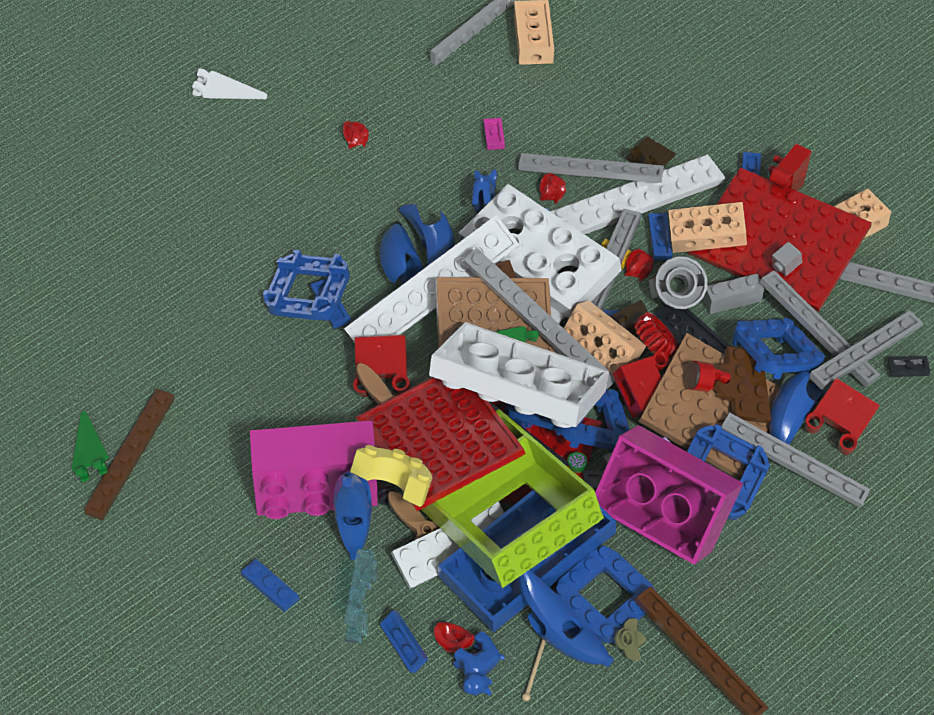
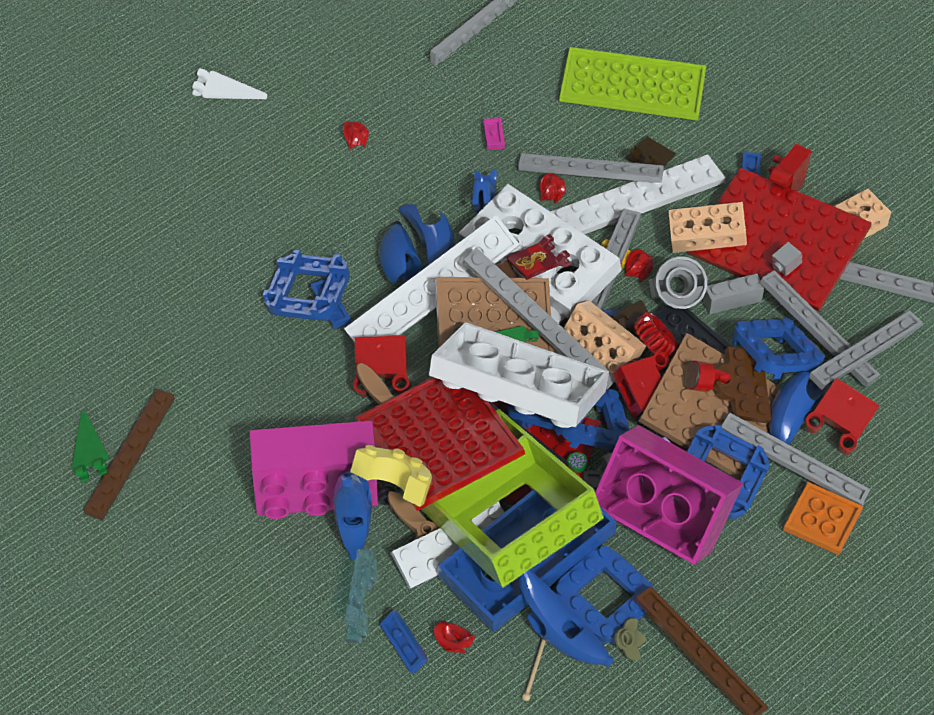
blue plate [241,559,299,613] -> none
blue animal [453,631,505,696] -> none
light nougat brick [514,0,554,65] -> none
blue plate [648,213,673,261] -> none
black plate [888,356,930,377] -> none
none -> dark red flag [507,234,571,280]
none -> lime plate [559,47,706,121]
none -> orange plate [783,482,864,555]

